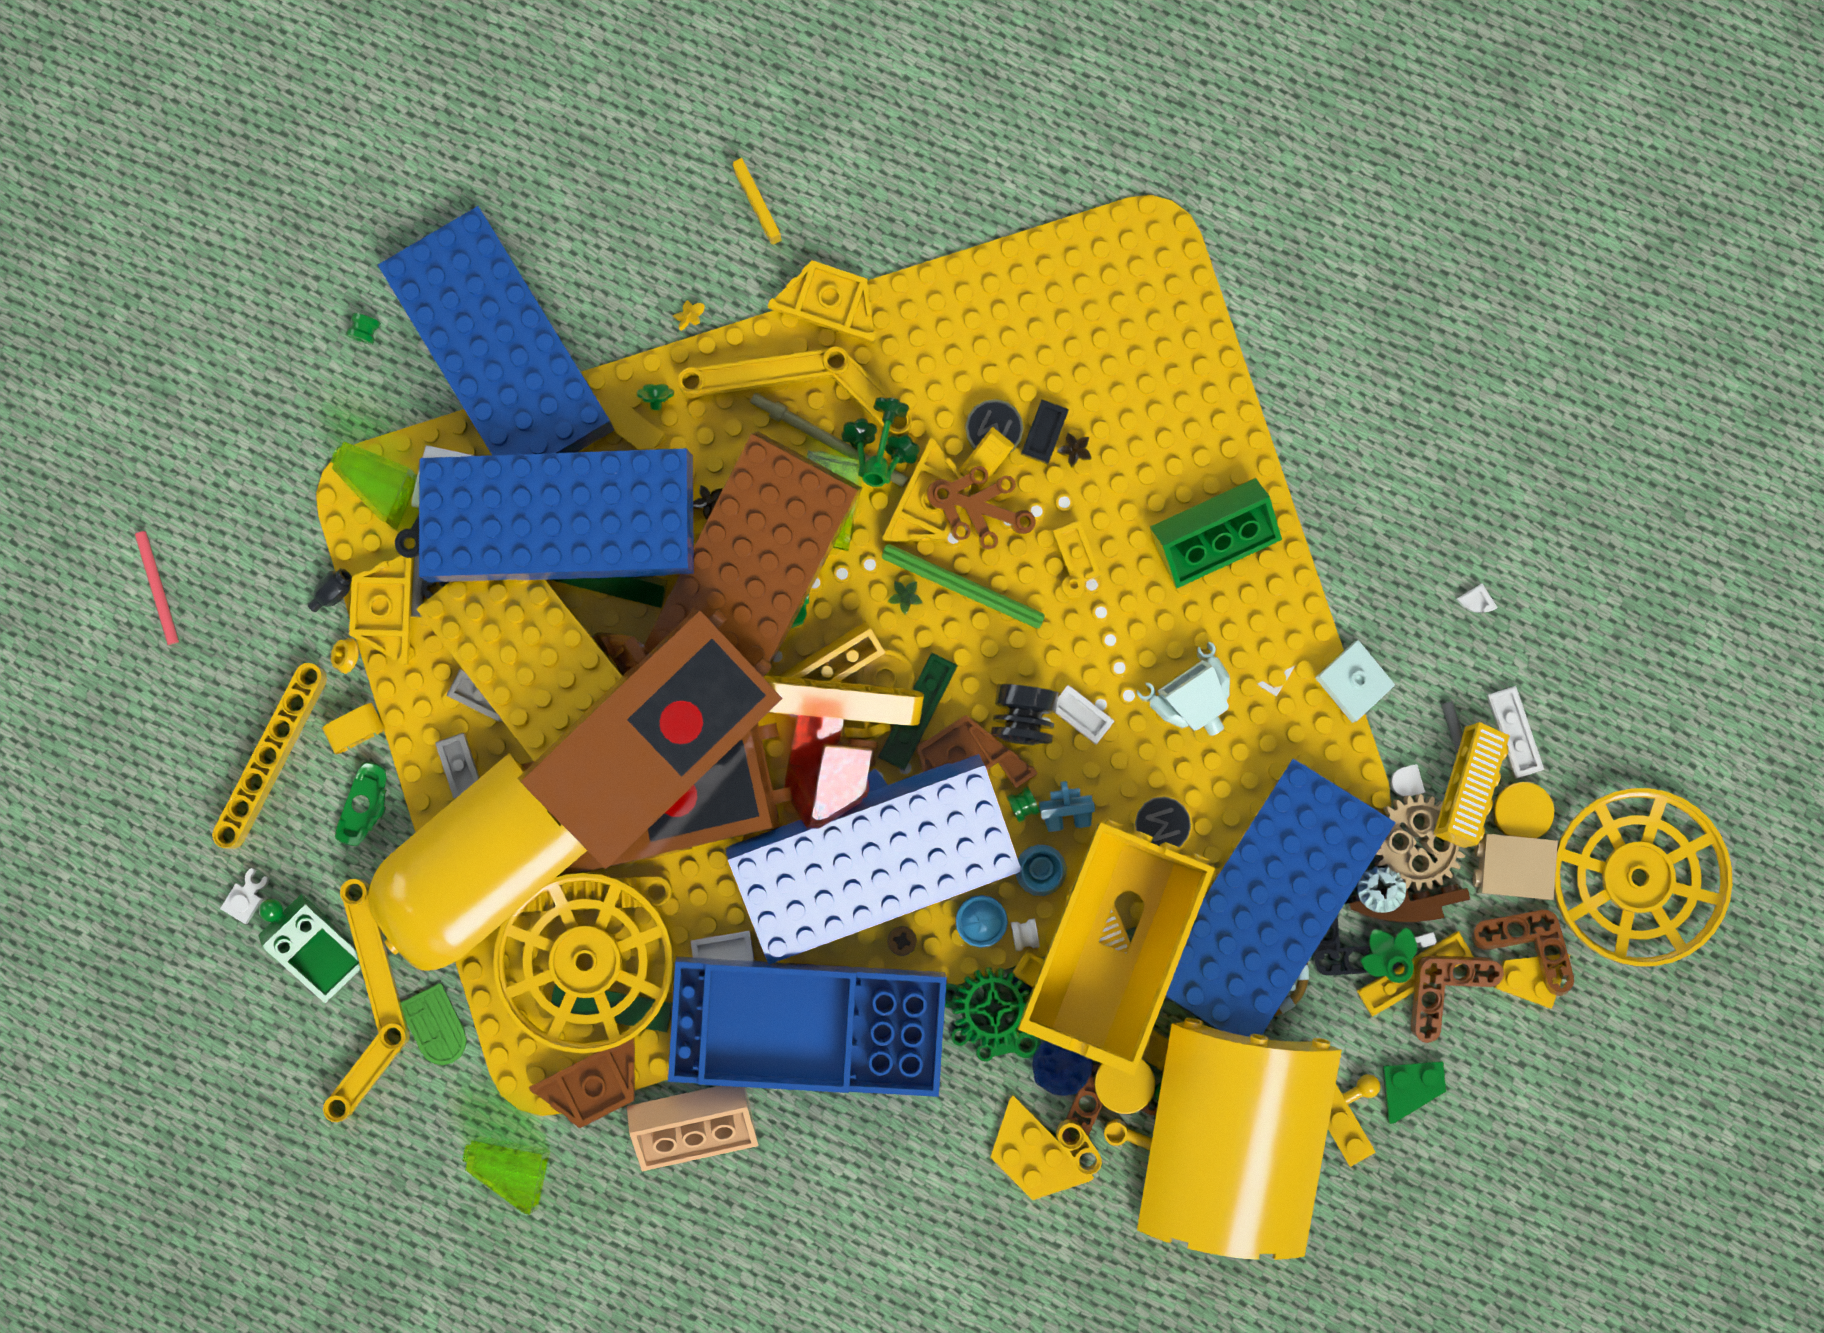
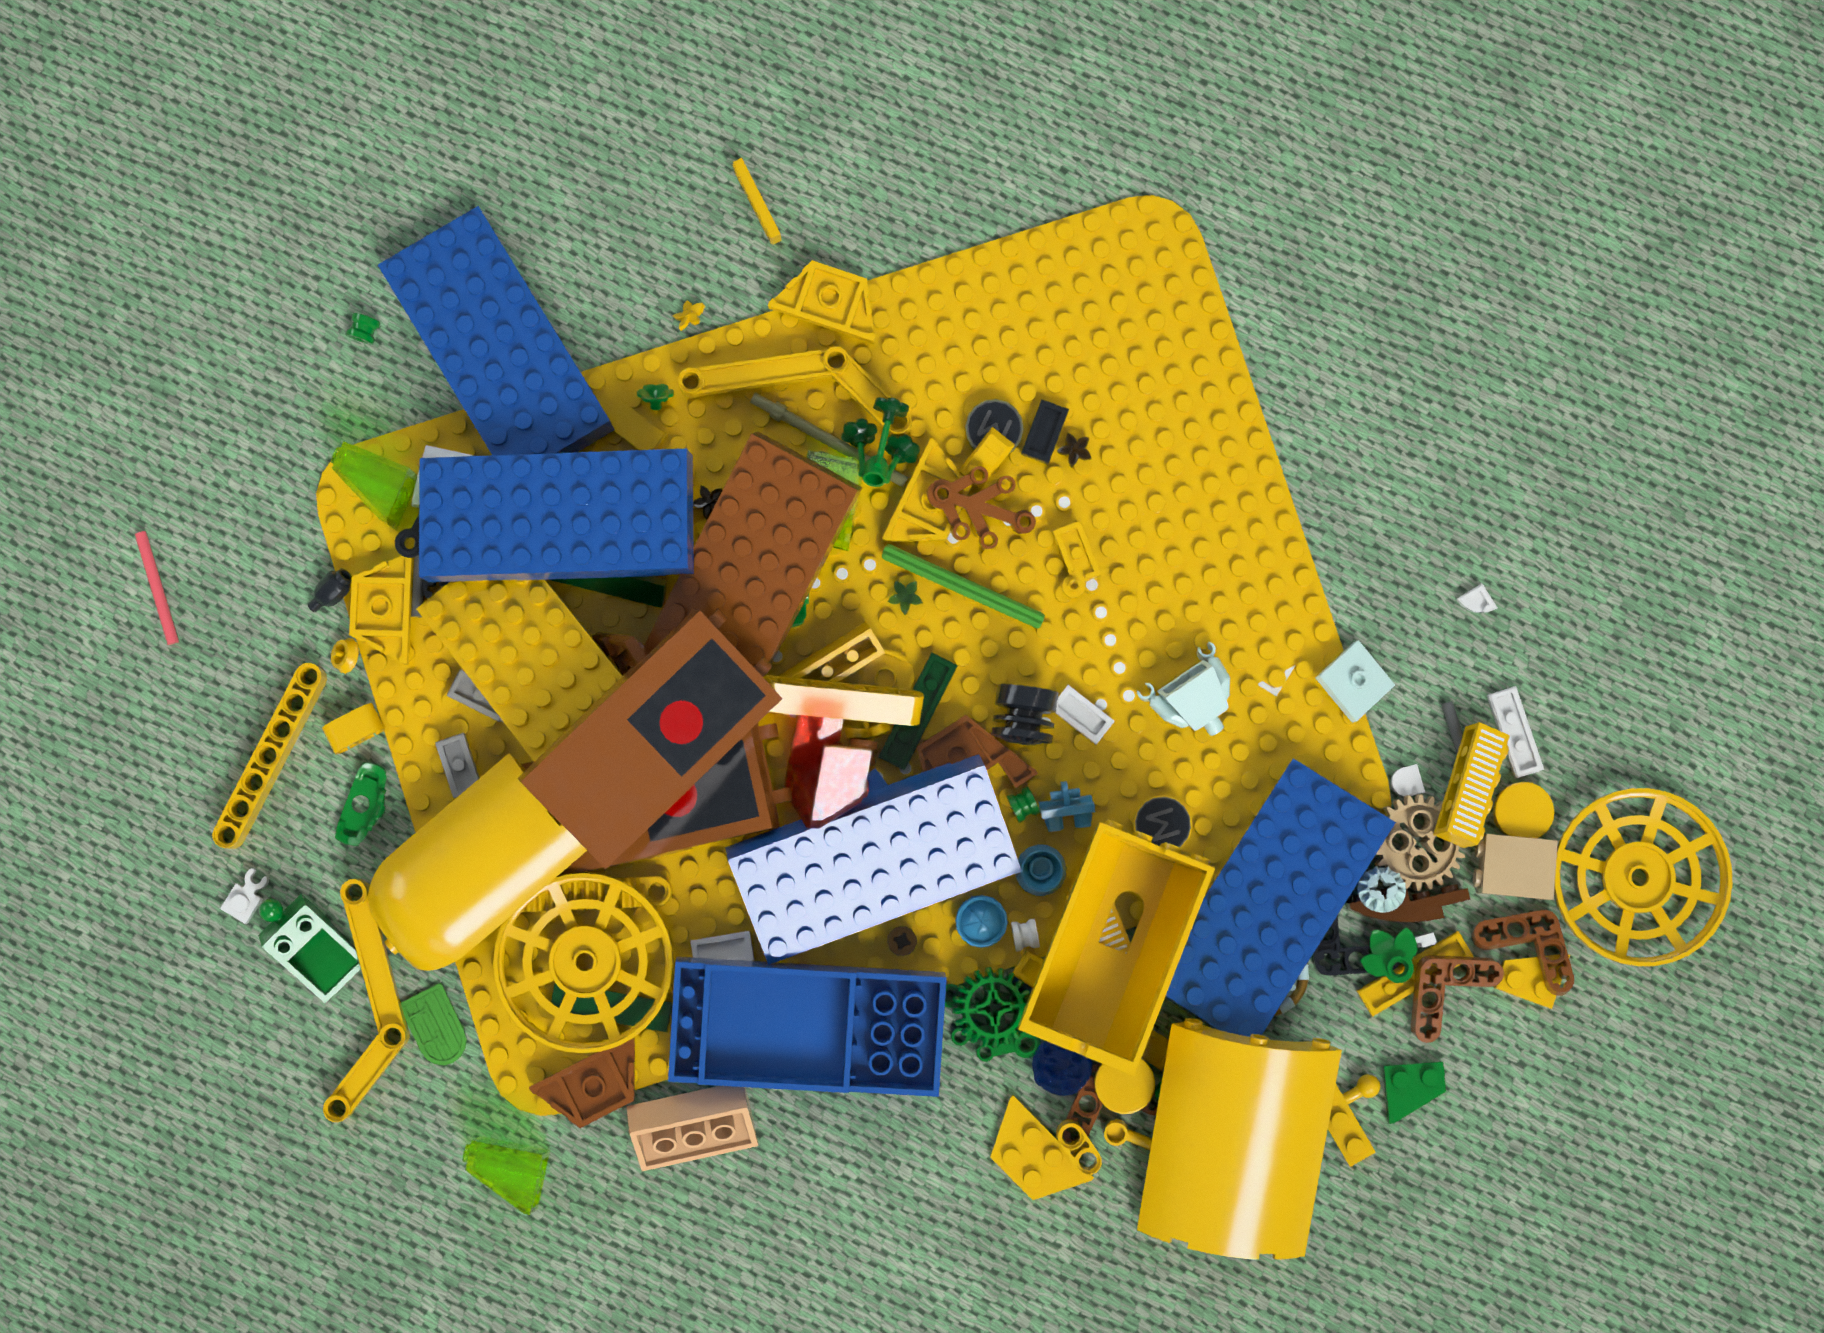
green slope [1150,478,1282,589] -> none

